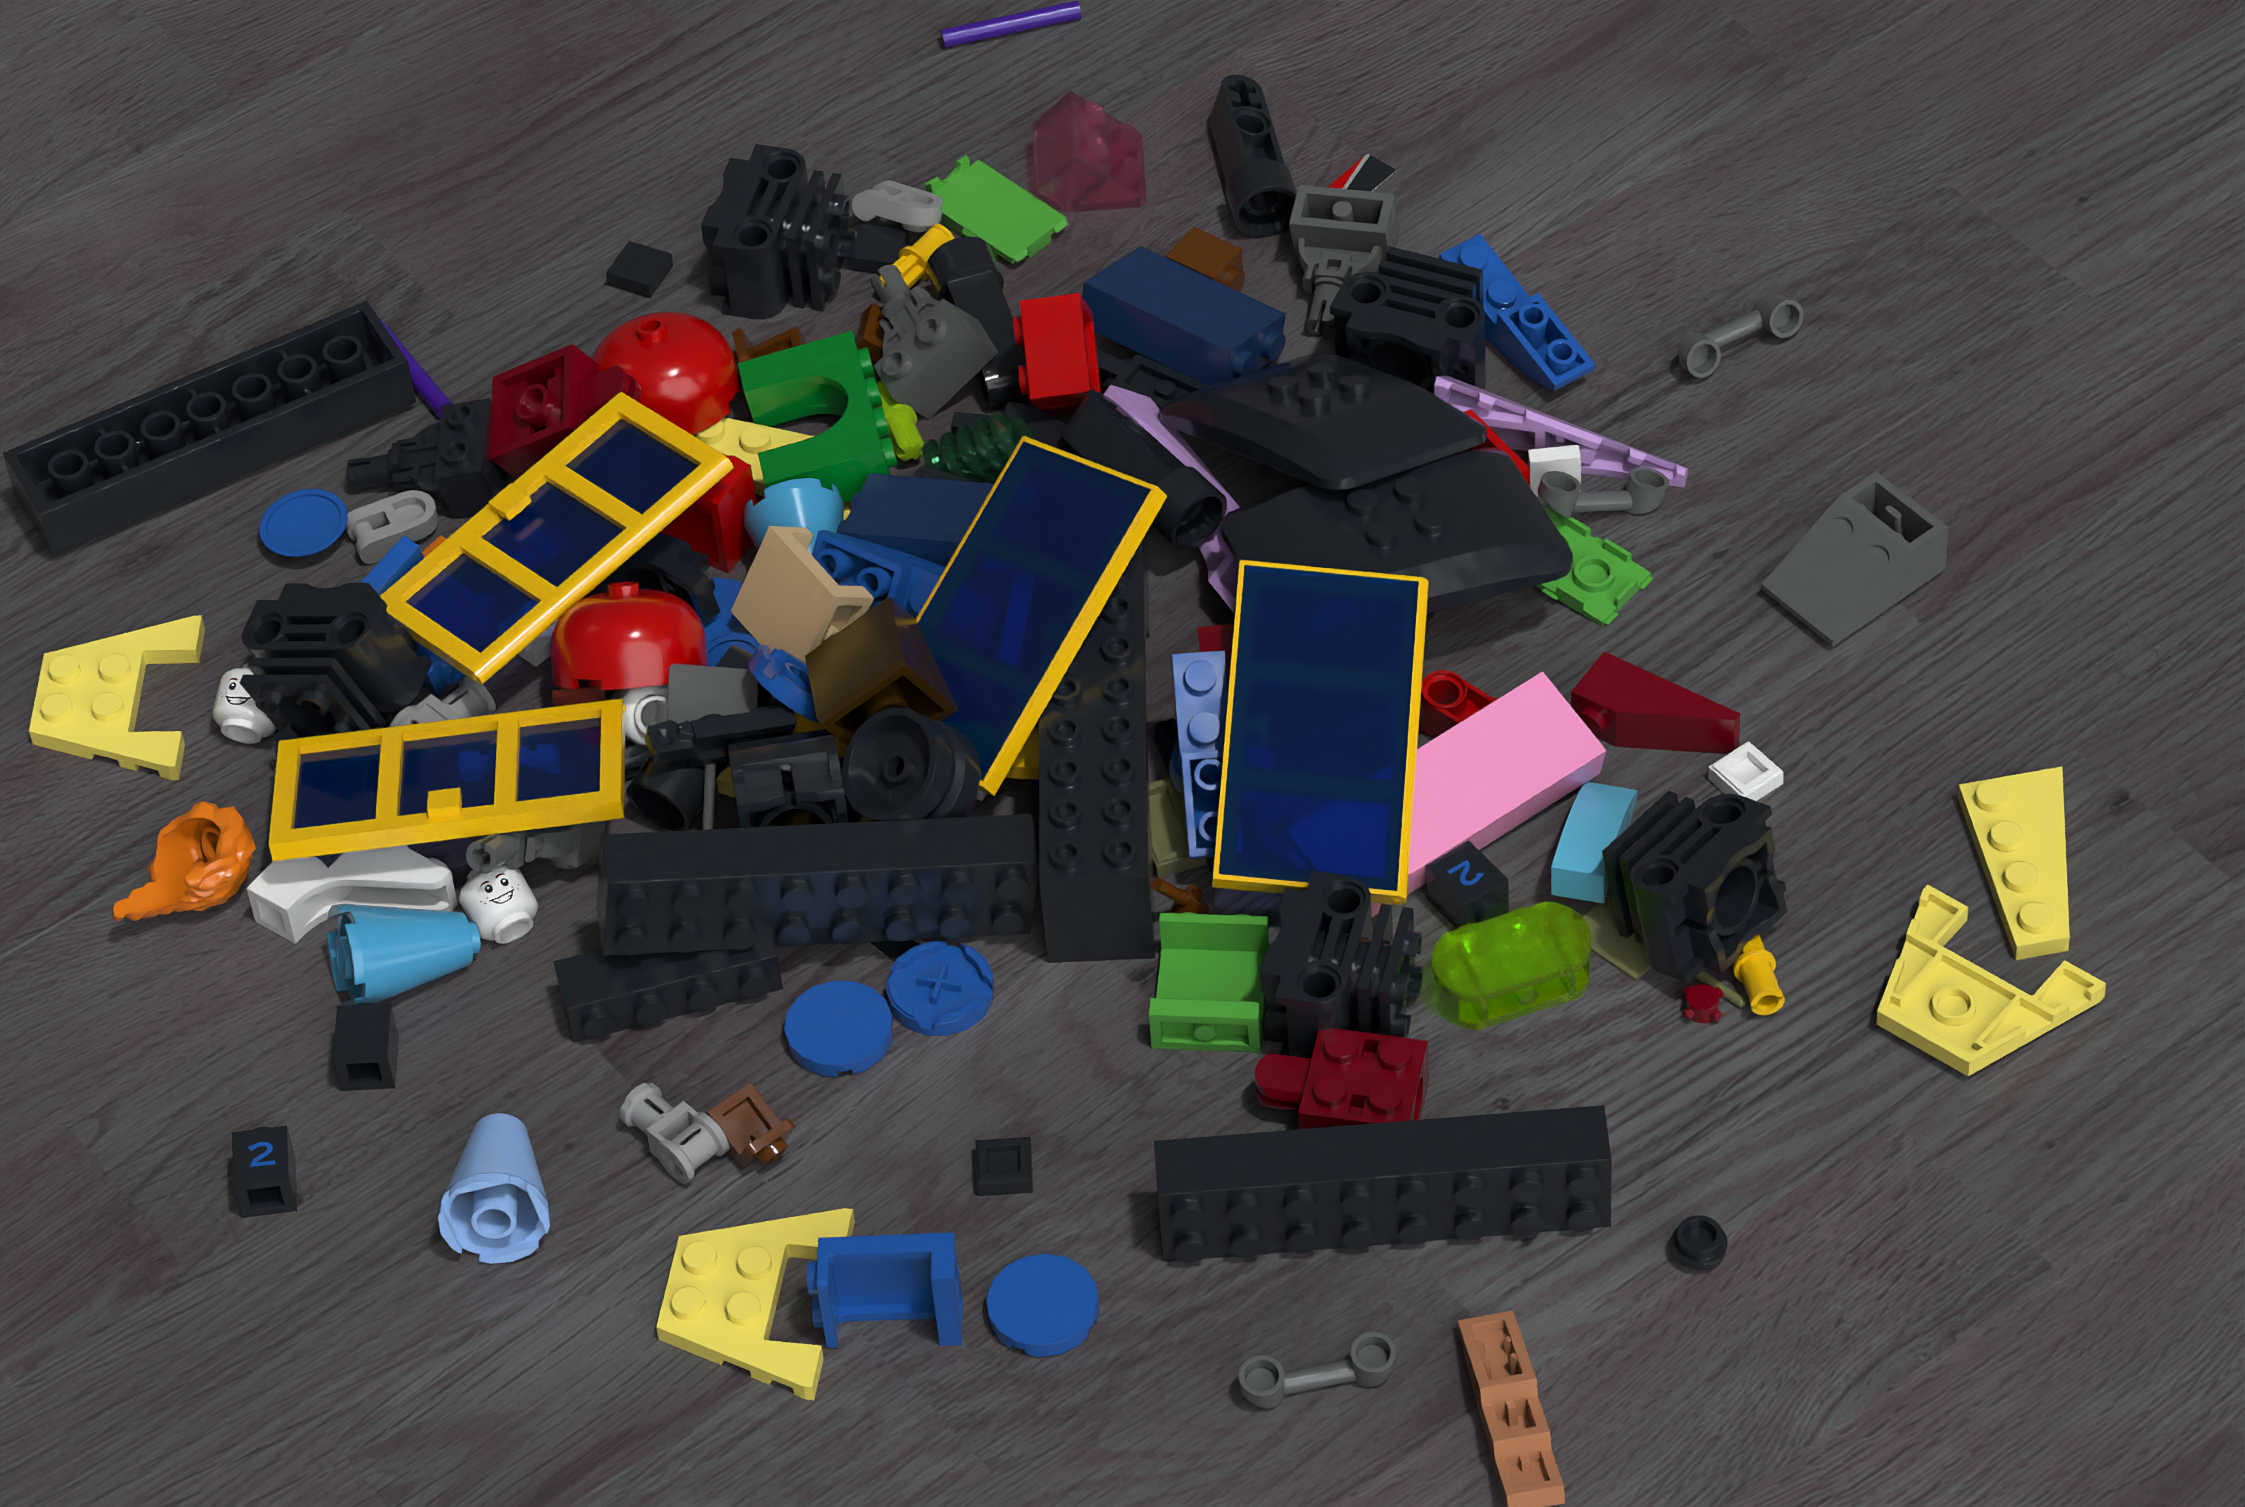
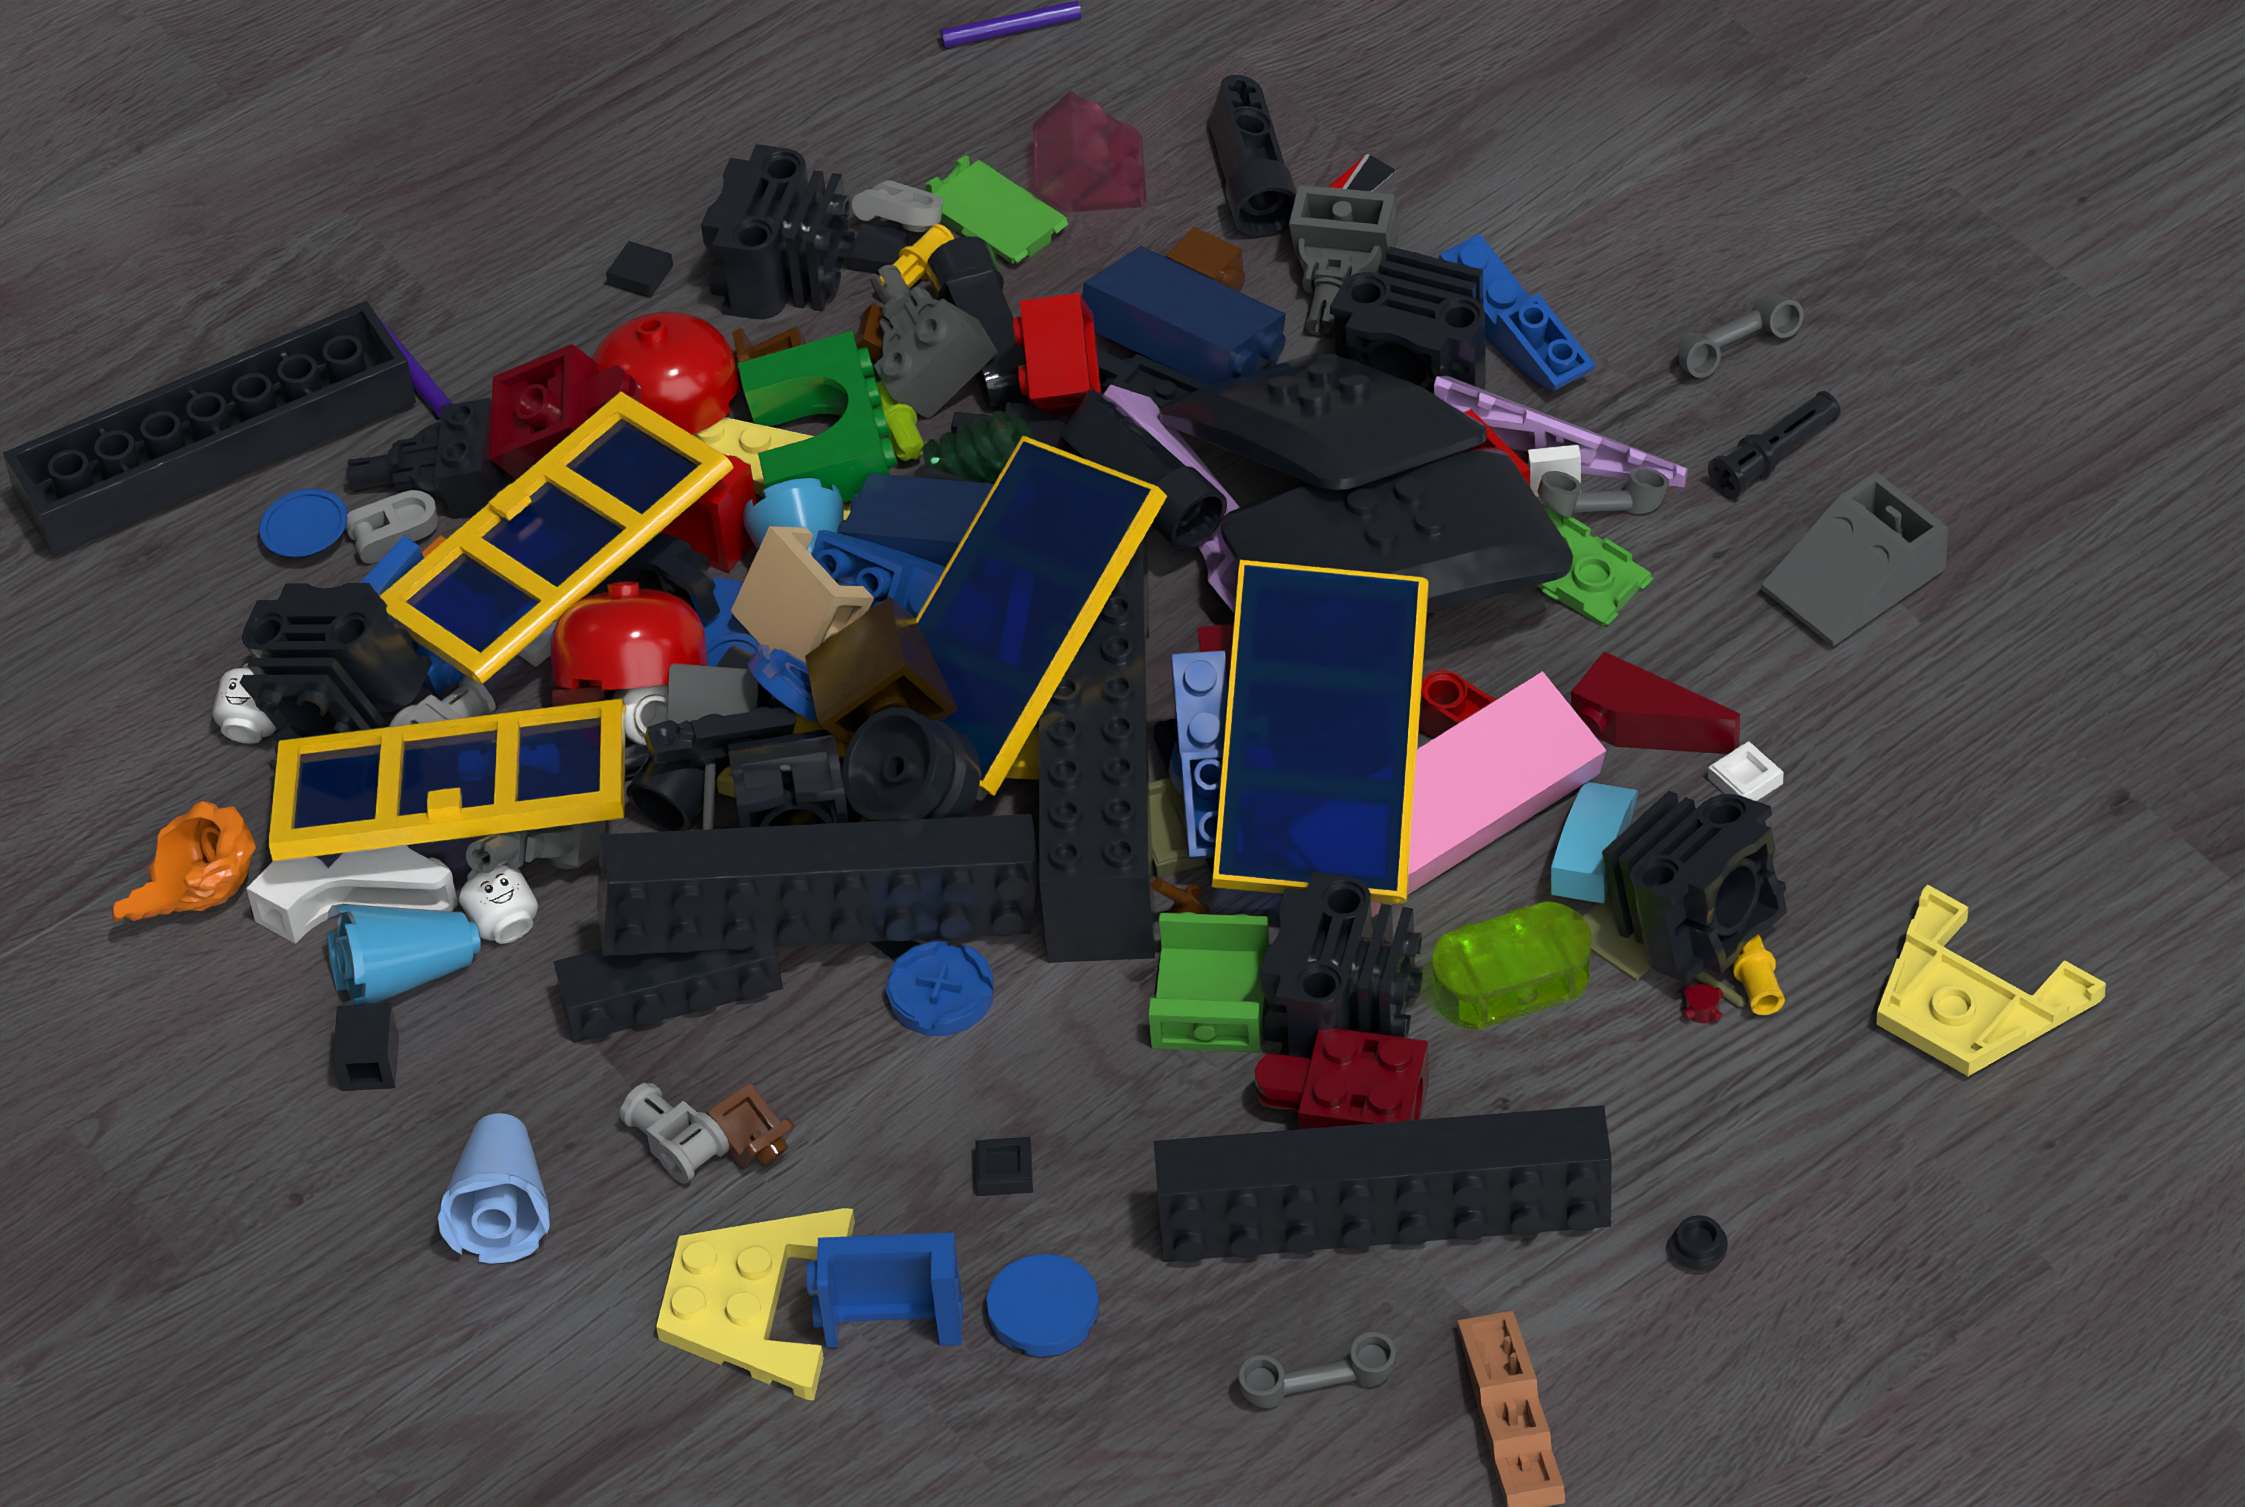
light yellow wing [29,615,205,780] -> none
black brick [232,1125,297,1218] -> none
blue tile [784,981,893,1077] -> none
black brick [1426,840,1509,939] -> none
light yellow wing [1958,766,2070,960] -> none
none -> black pin [1708,391,1841,498]

